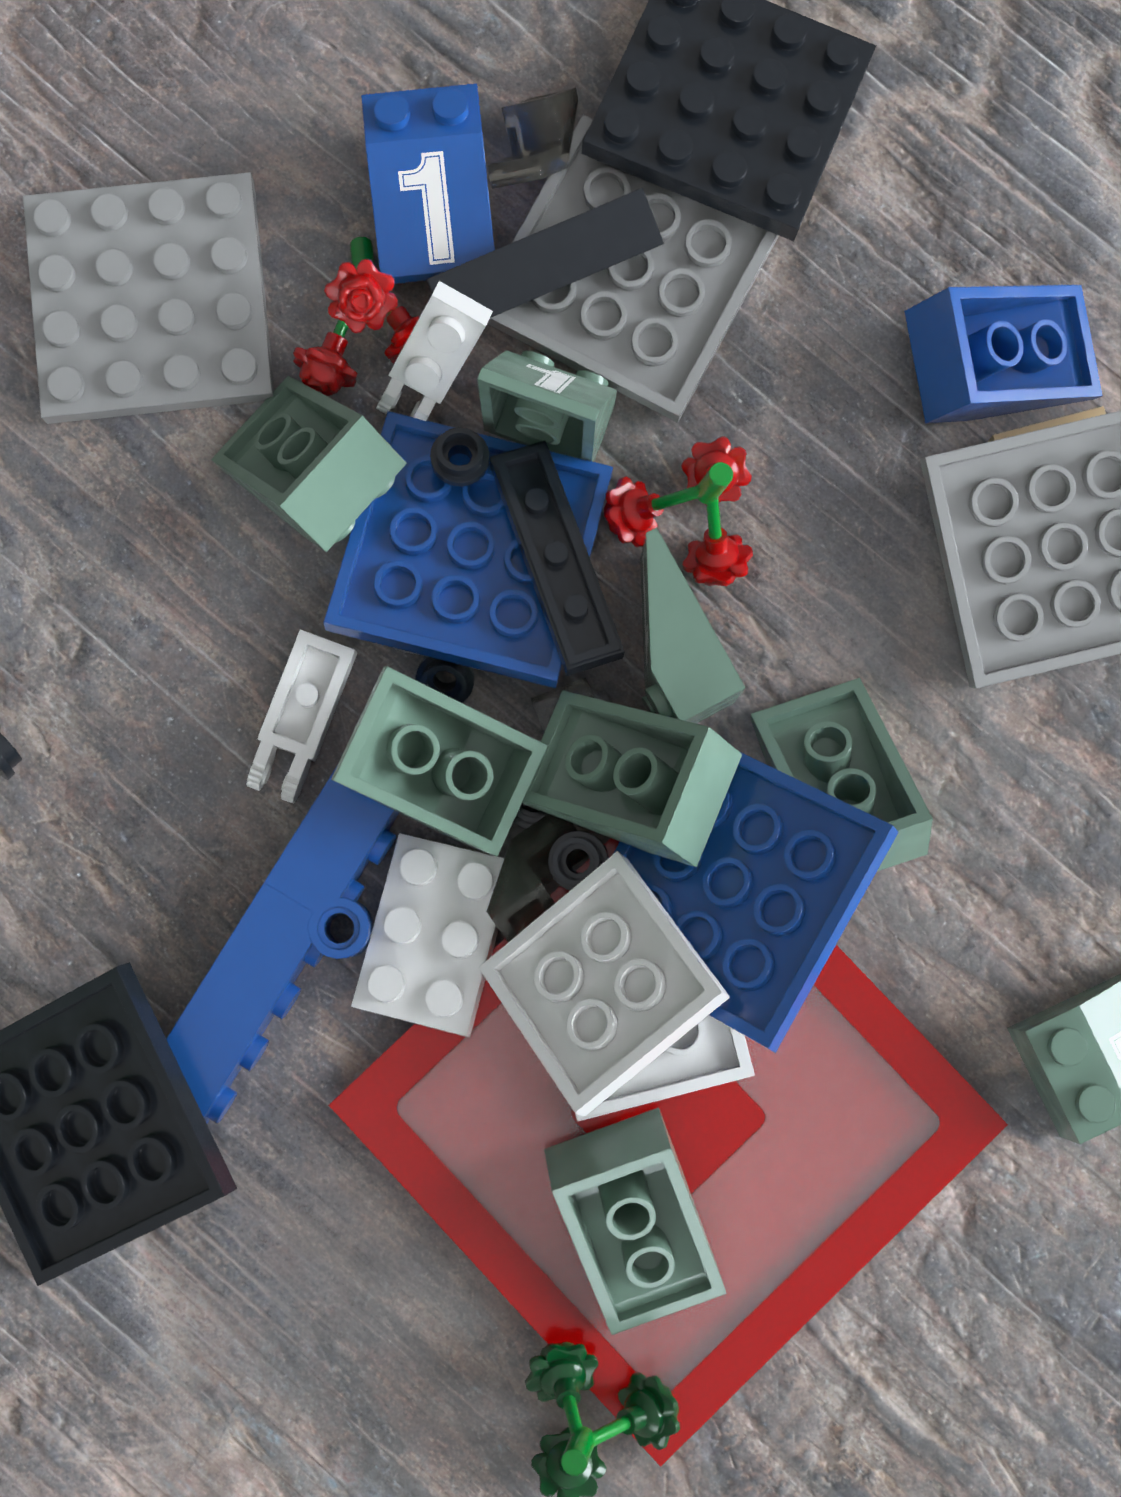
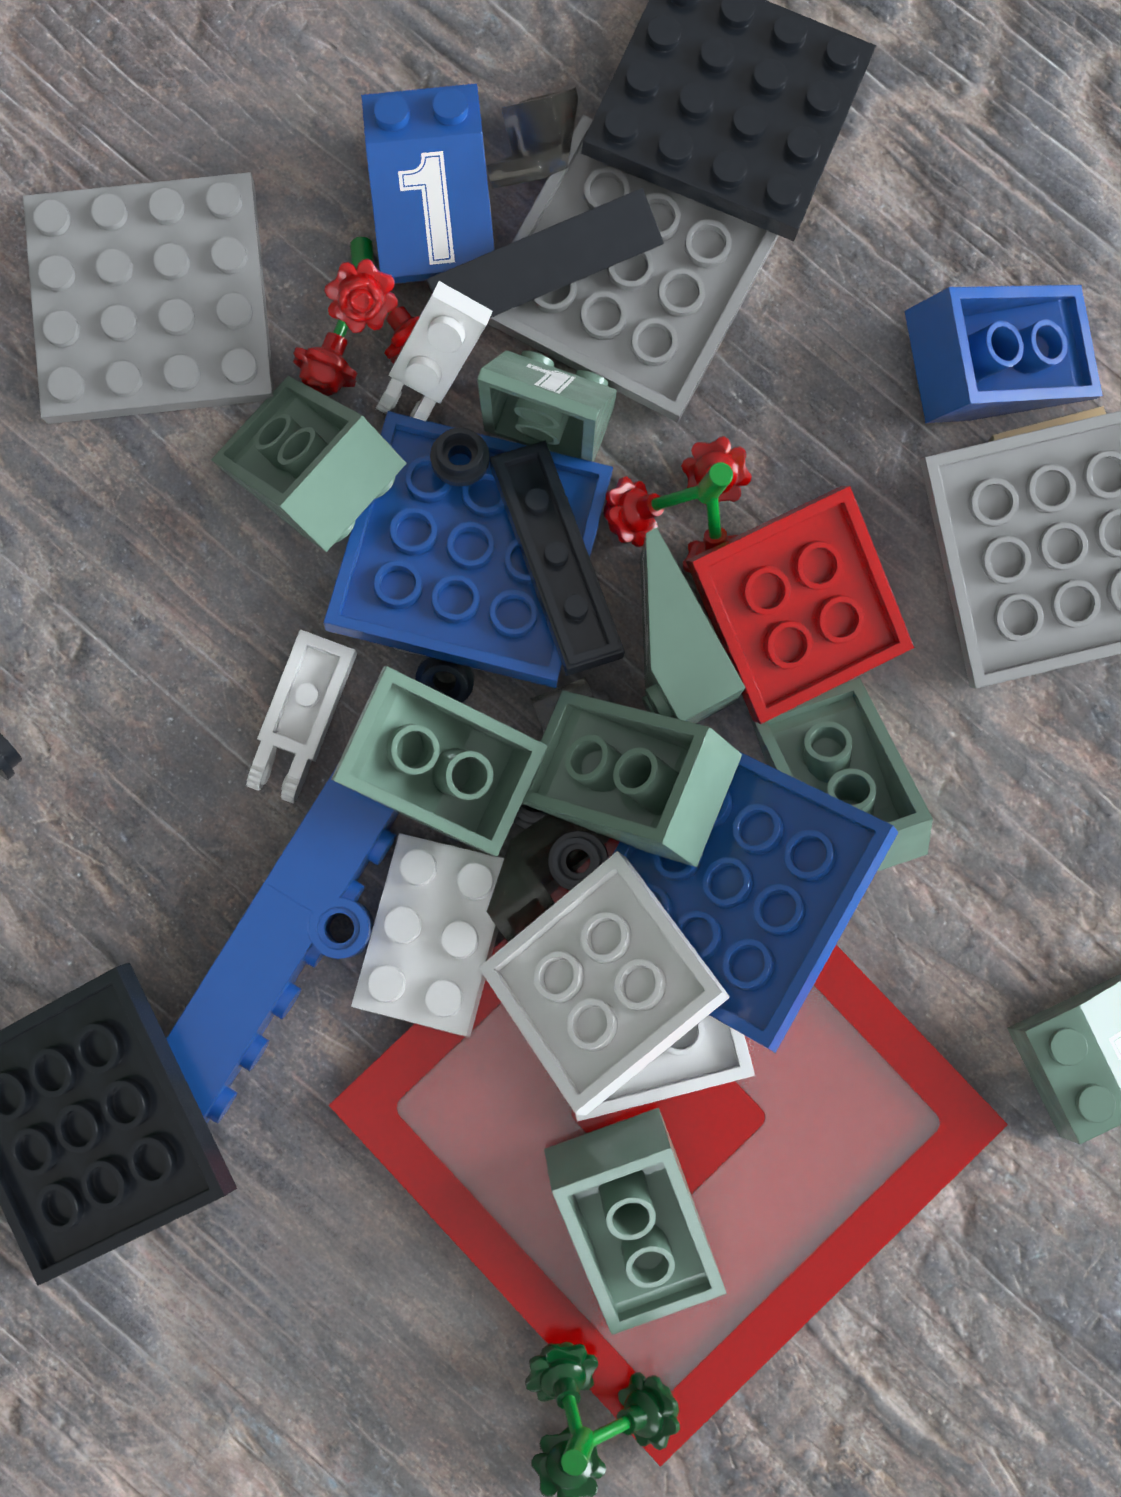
none -> red plate [686,486,914,724]

